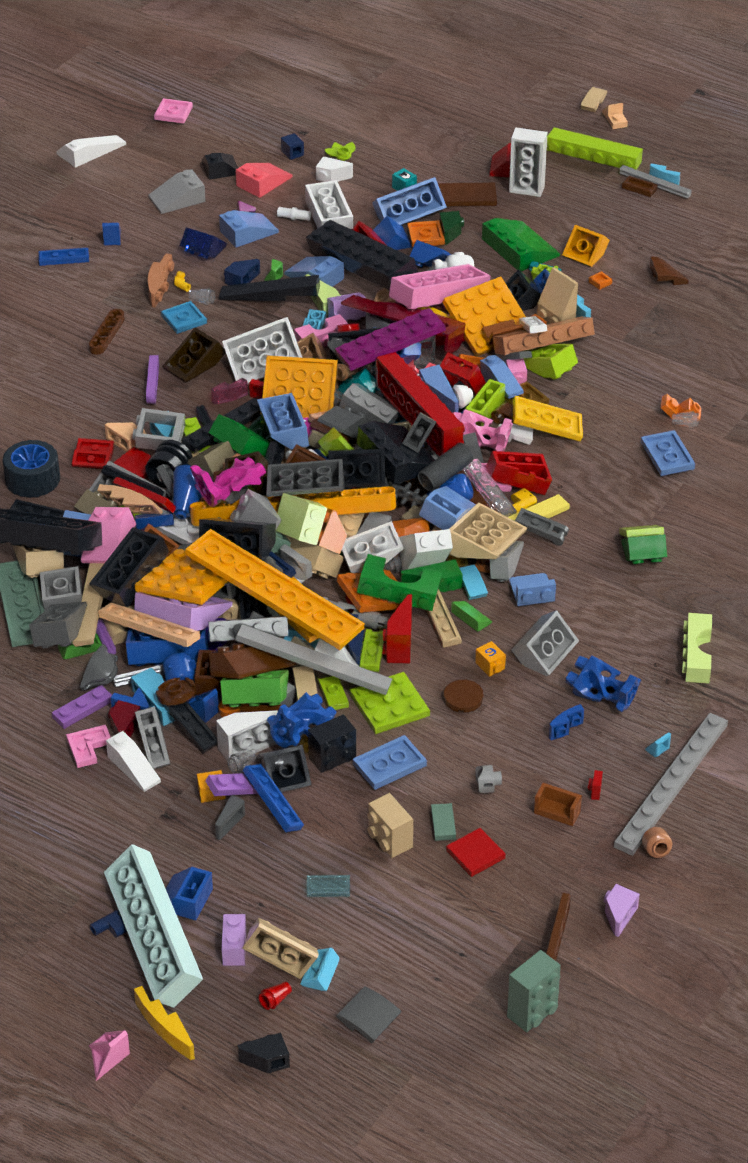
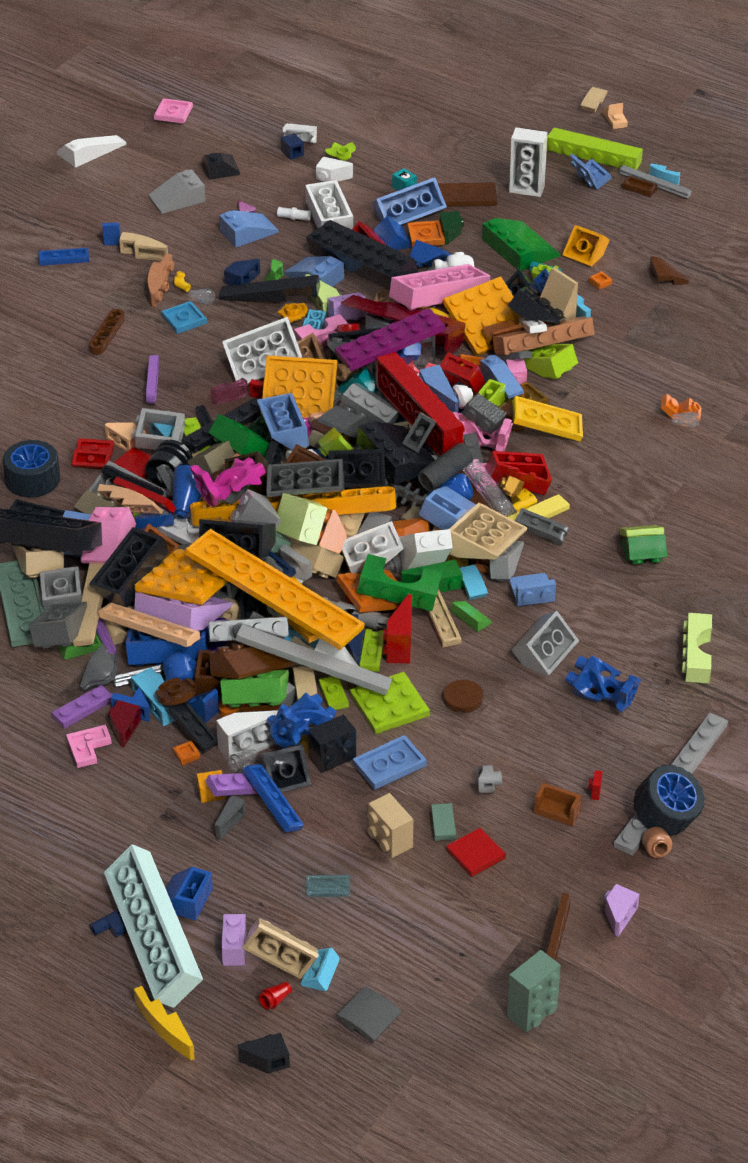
bright pink slope [89,1030,130,1081] -> none
white slope [106,731,161,792] -> none
light grey slope [135,706,170,769] -> none
dark brown slope [162,327,226,382] -> none
clear blue slope [180,227,227,259] -> none
coral slope [236,163,292,198] -> none
light orange brick [475,641,506,677] -> none
red slope [490,143,511,177] -> none
white slope [497,424,533,445] -> none
blue slope [549,704,584,740] -> none
medium blue plate [641,430,695,476] -> none
medium azure slope [645,732,671,758] -> none
none -> tan slope [120,232,168,261]
none -> orange tile [173,741,200,765]
none -> light orange animal [277,303,308,323]
none -> white hinge [283,123,317,143]
none -> dark grey brick [462,393,507,434]
none -> pearl gold plate [498,474,525,498]
none -> black slope [508,286,566,324]
none -> medium blue bracket [570,154,612,190]
none -> black wheel [633,765,705,836]

